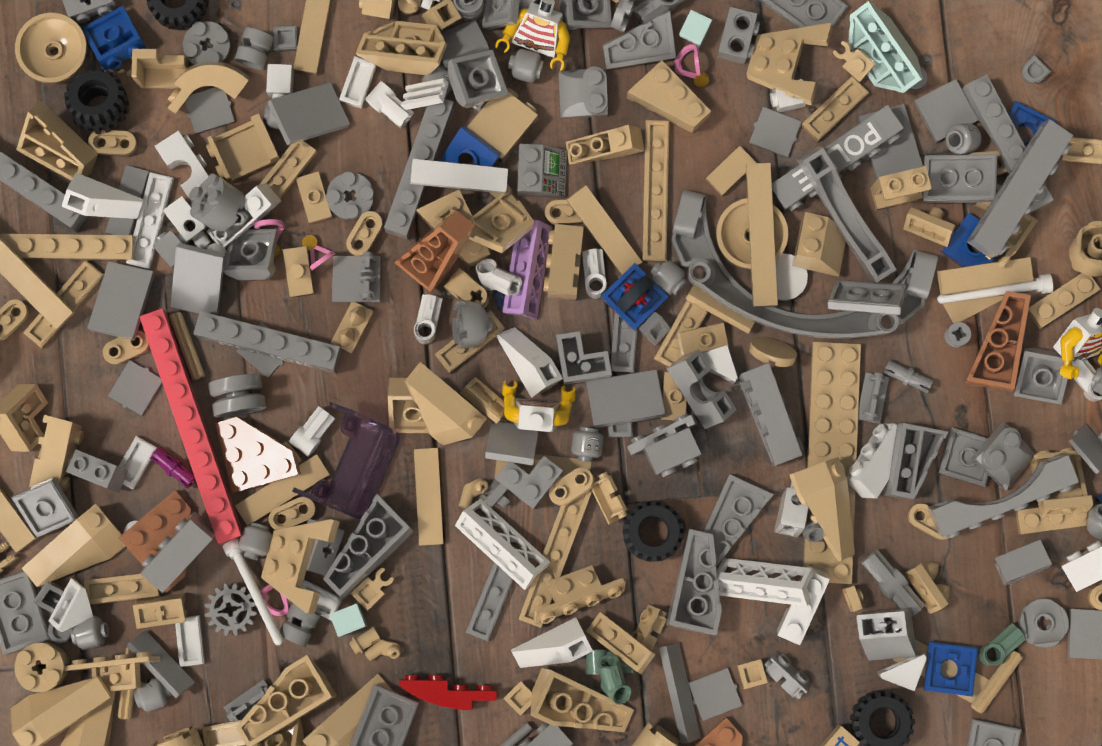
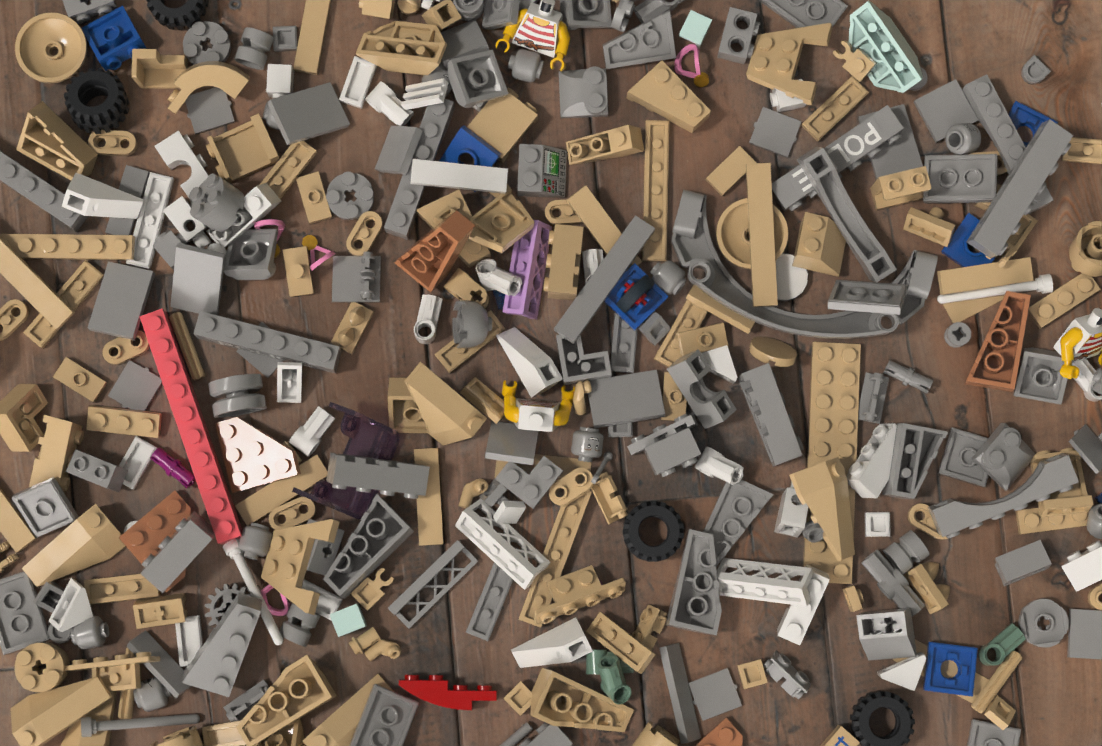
none -> tan plate [53,357,107,403]
none -> light grey piece [81,714,200,737]
none -> tan plate [87,405,162,438]
none -> light grey wedge [182,593,262,697]
none -> white slope [277,362,302,403]
none -> light grey wedge [326,452,430,499]
none -> light grey tile [375,125,423,175]
none -> light grey fence [388,540,478,629]
none -> white tile [493,501,526,524]
none -> light grey tile [554,215,655,344]
none -> tan arm [573,380,592,415]
none -> light grey hinge [591,452,613,484]
none -> white piece [694,446,744,486]
none -> white tile [864,512,890,537]
none -> light grey wheel [883,530,930,575]
none -> tan plate [984,695,1016,730]

